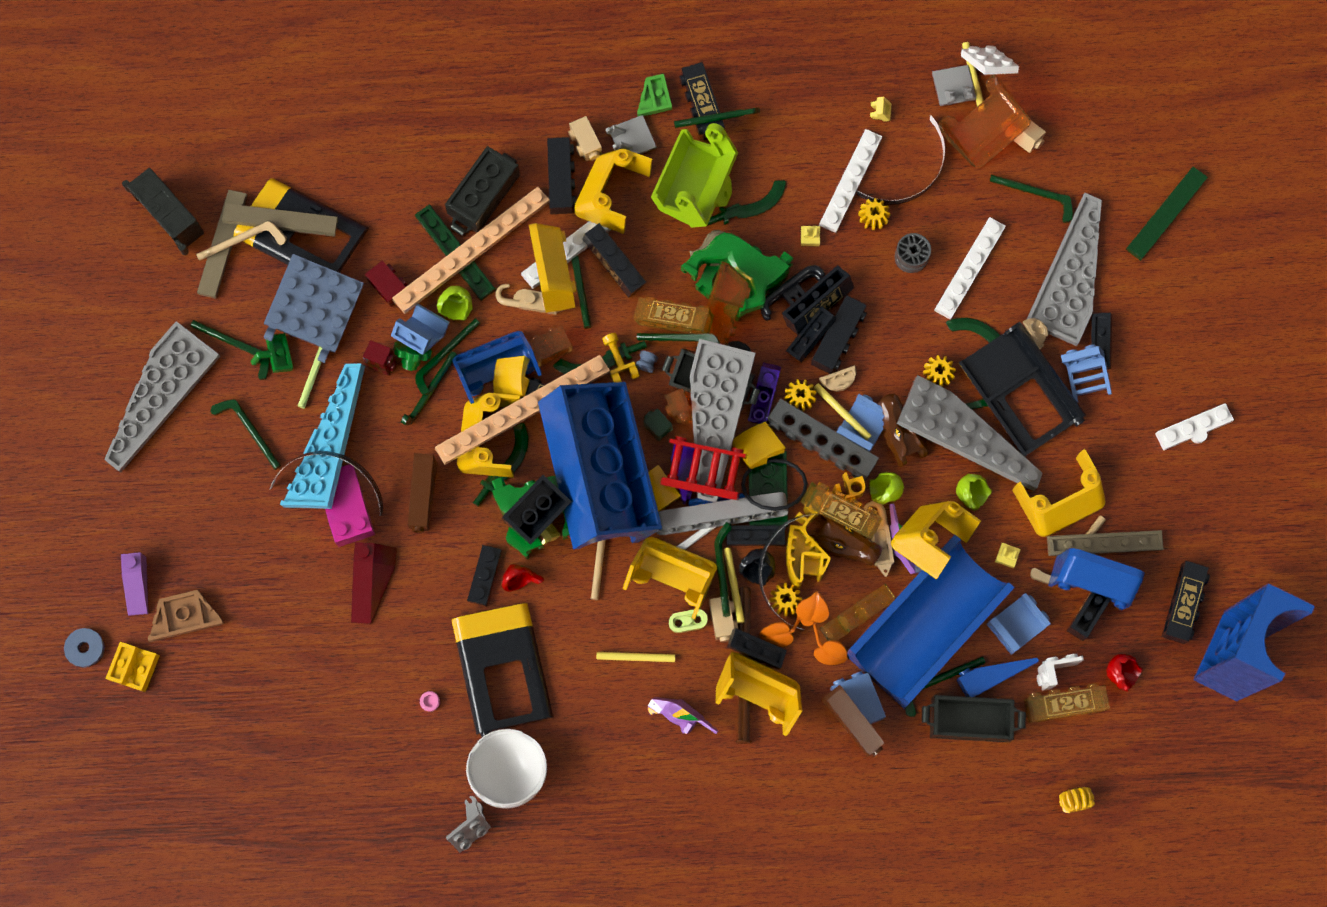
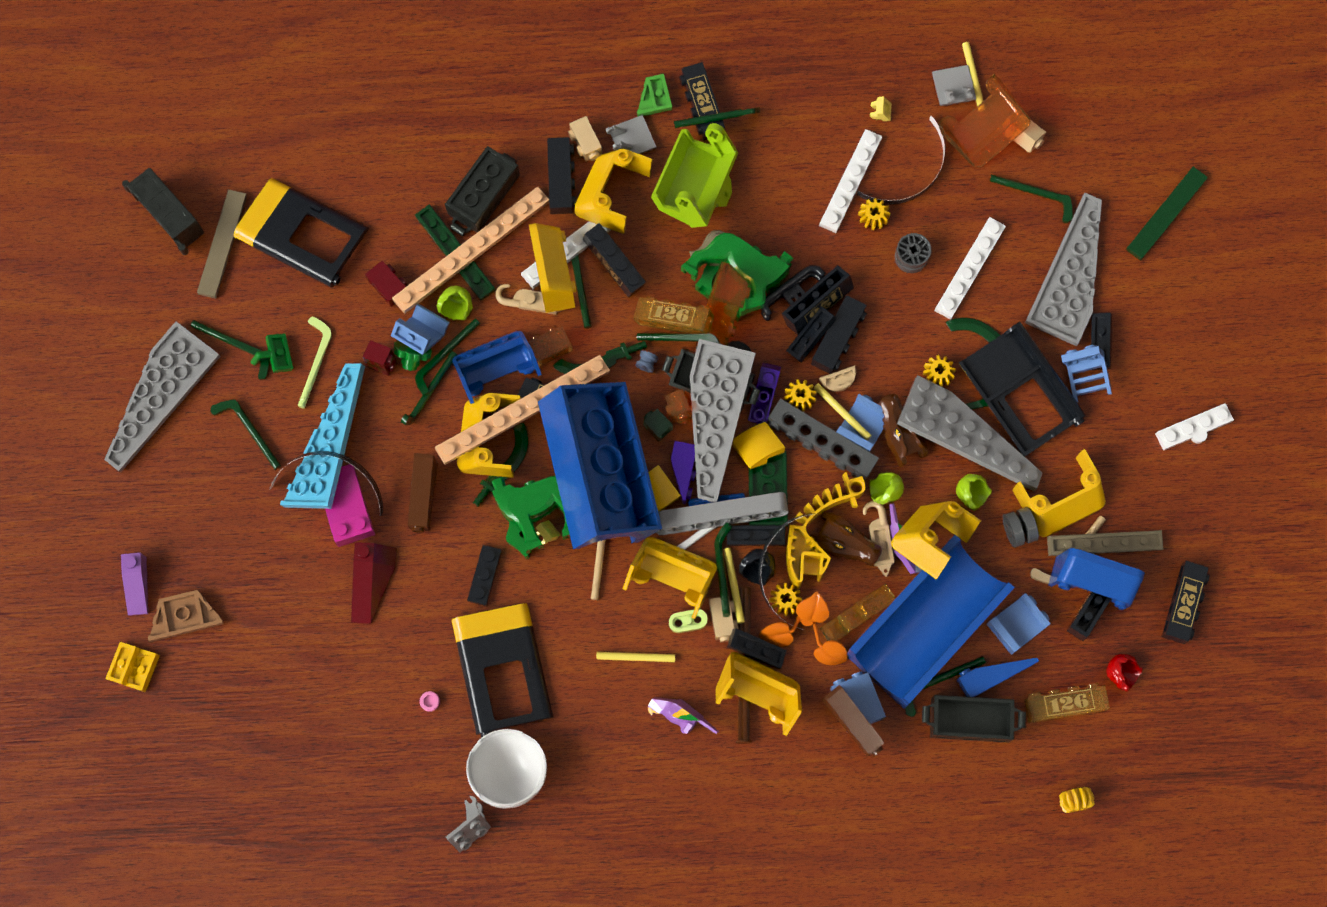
sand blue tile [64,628,105,668] -> none
tan piece [197,221,287,260] -> none
dark tan tile [222,203,338,236] -> none
sand blue plate [264,254,364,363] -> none
yellow slope [493,356,530,397] -> none
black slope [501,475,572,545] -> none
red hat [502,564,544,592] -> none
yellow bar [602,333,640,383] -> none
red fence [660,436,748,501] -> none
dark green sword [707,180,786,226] -> none
black piece [741,458,808,511] -> none
light yellow tile [801,226,820,246] -> none
clear yellow brick [801,481,883,540] -> none
white plate [961,46,1019,75] -> none
light yellow tile [995,543,1021,568] -> none
tan plate [1023,318,1048,349] -> none
white bracket [1037,654,1084,691] -> none
blue piece [1193,583,1315,701] -> none
none -> dark grey wheel [1002,507,1039,548]

